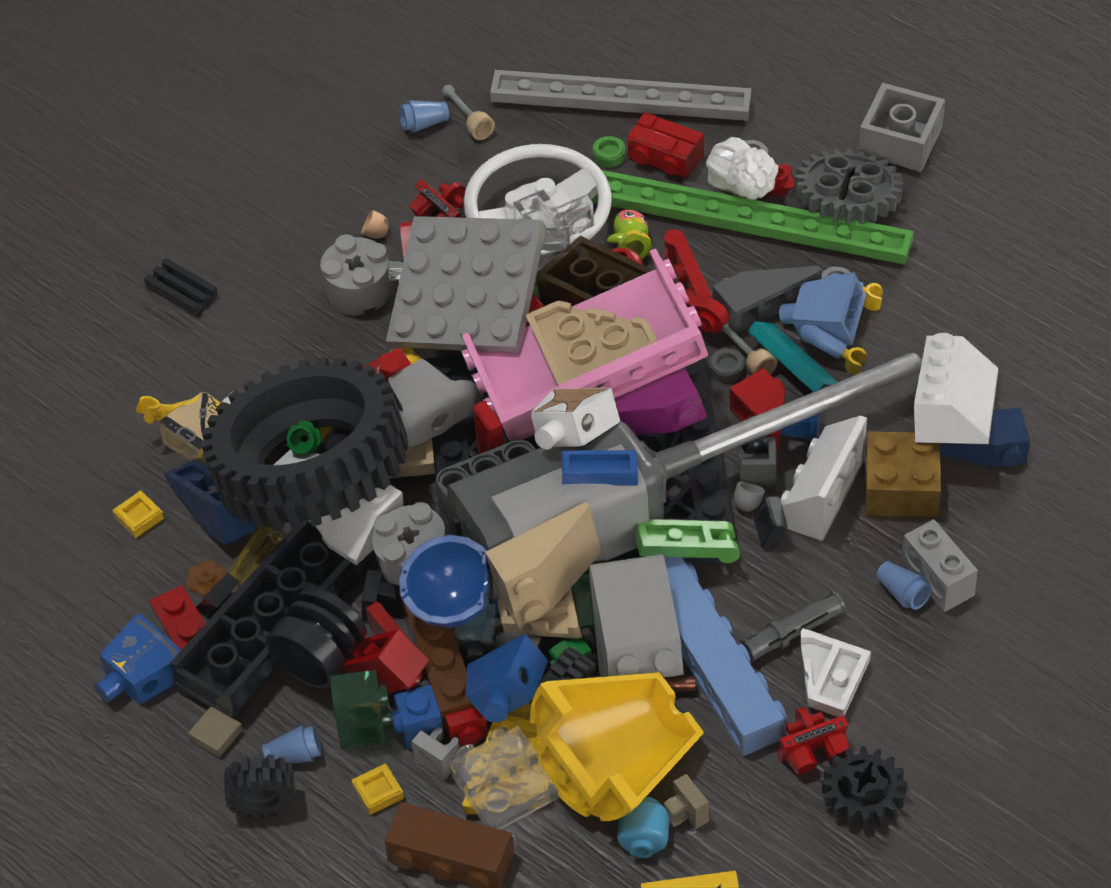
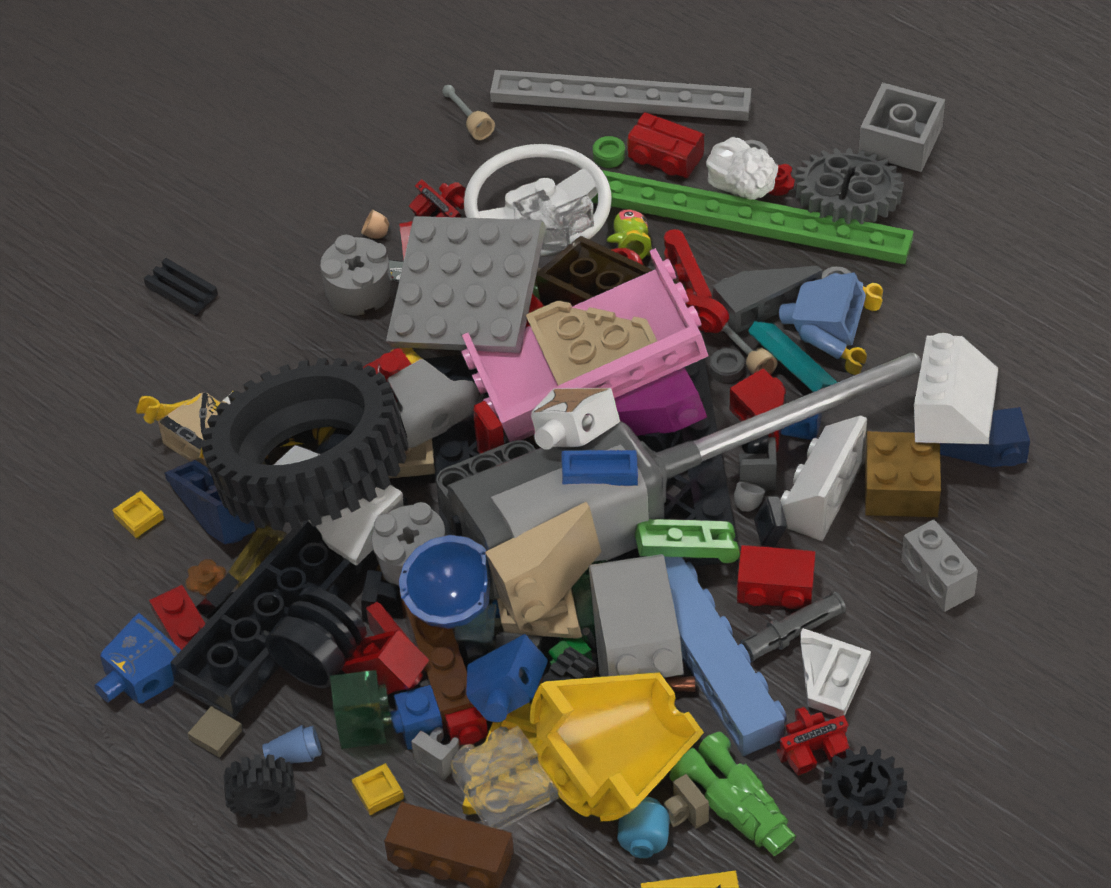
green plate [287,421,322,455] -> none
medium blue cone [399,100,449,133] -> none
medium blue cone [876,561,932,610] -> none
none -> bright green piece [670,732,796,856]
none -> red brick [737,545,816,609]

